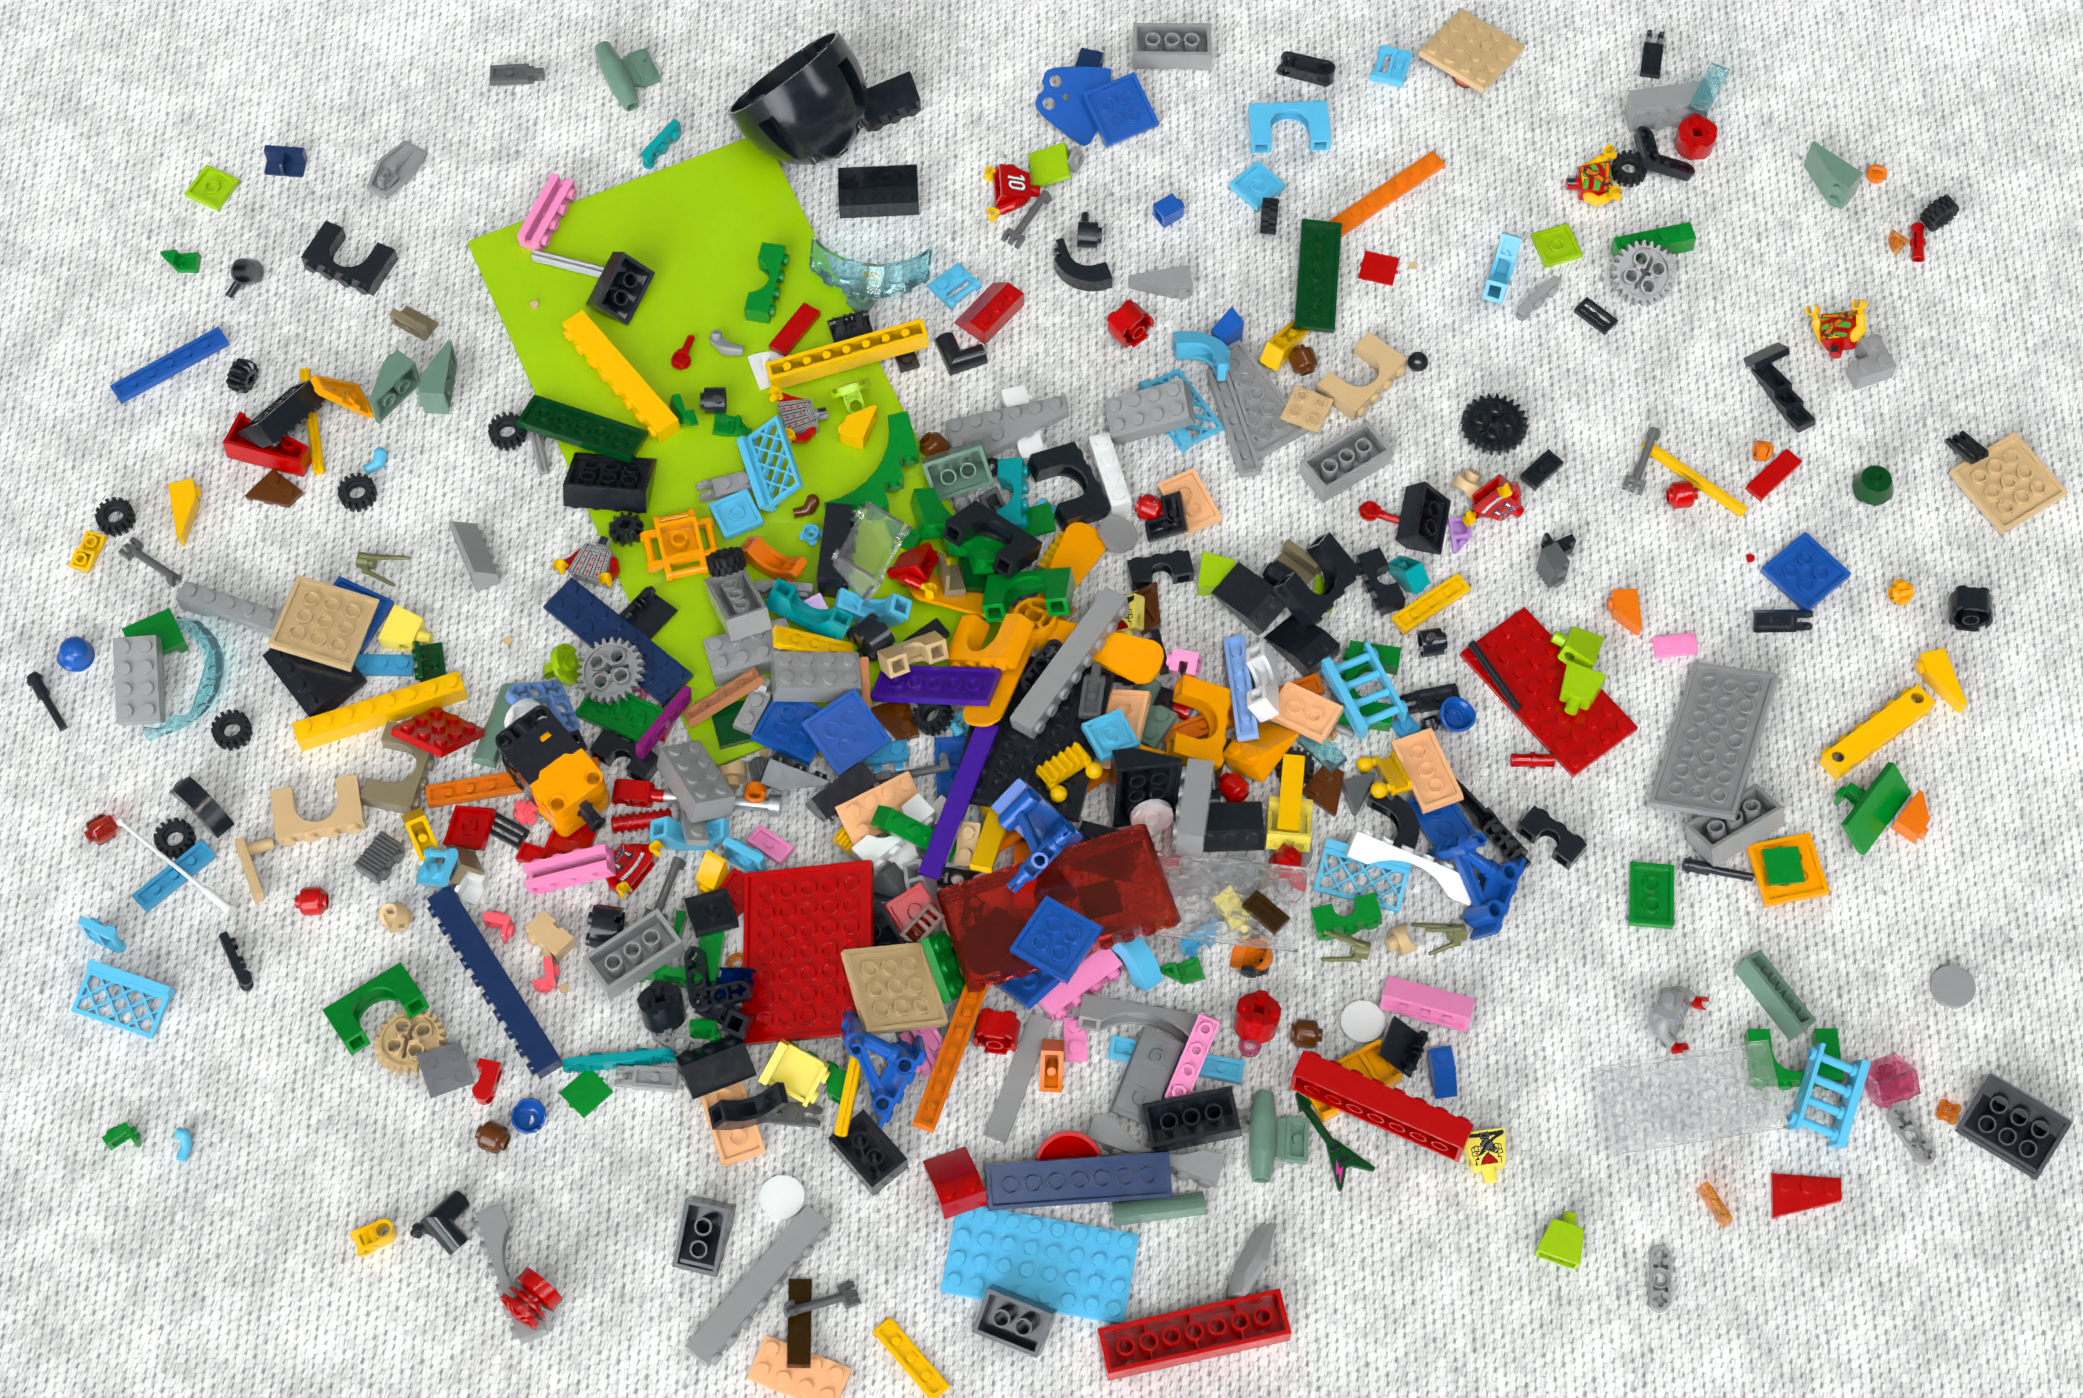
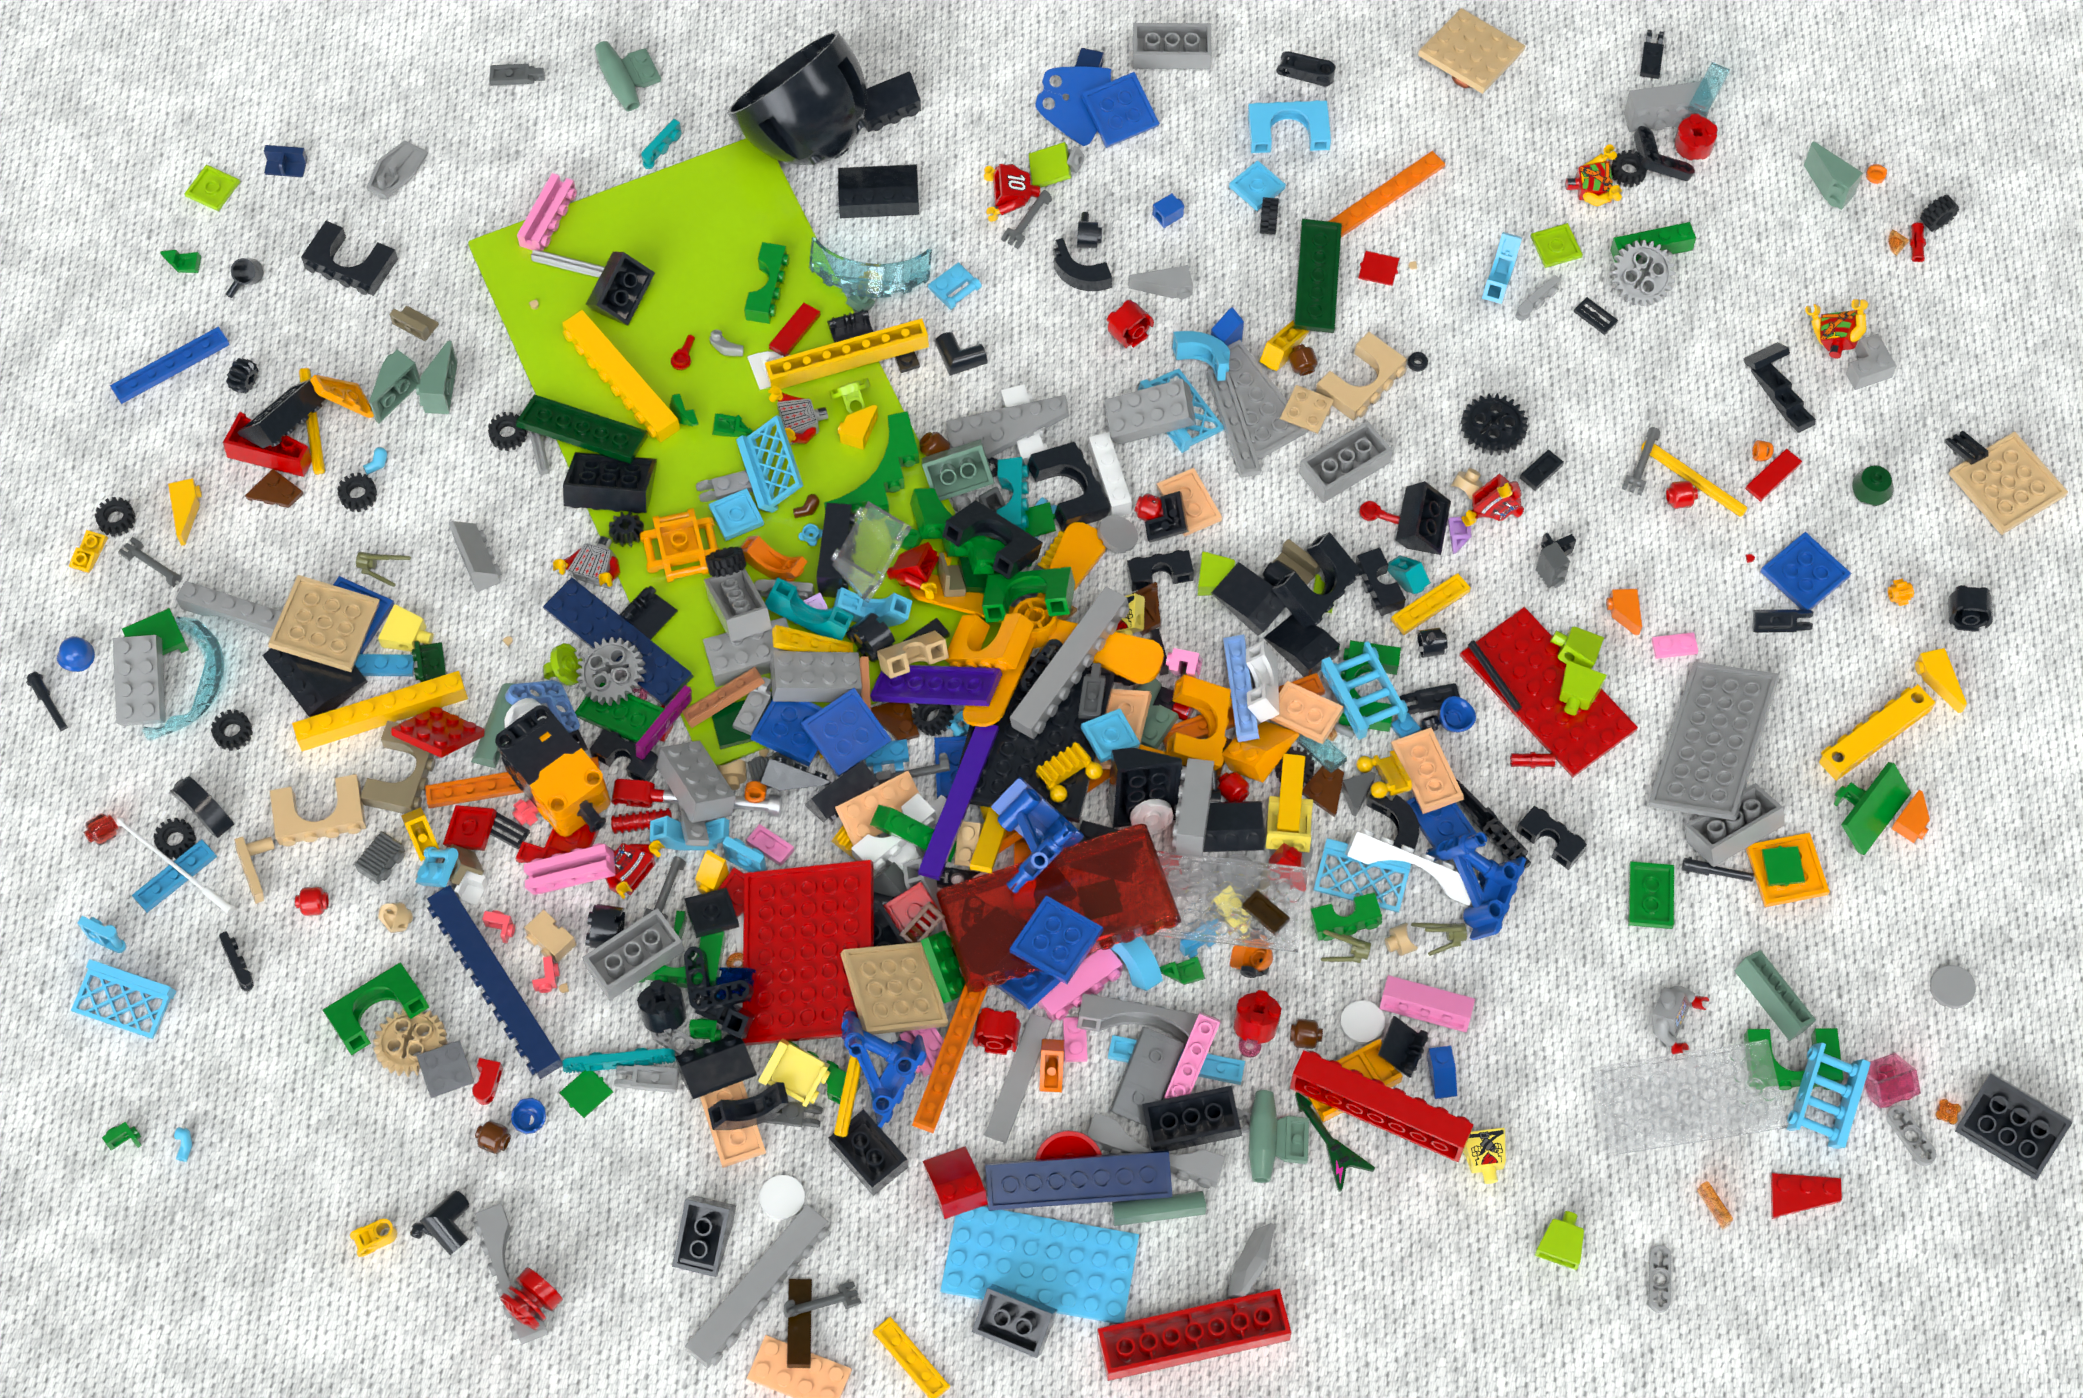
black piece [700,387,727,414] -> none
red slope [954,282,1024,345] -> none
medium azure plate [1369,45,1413,87] -> none

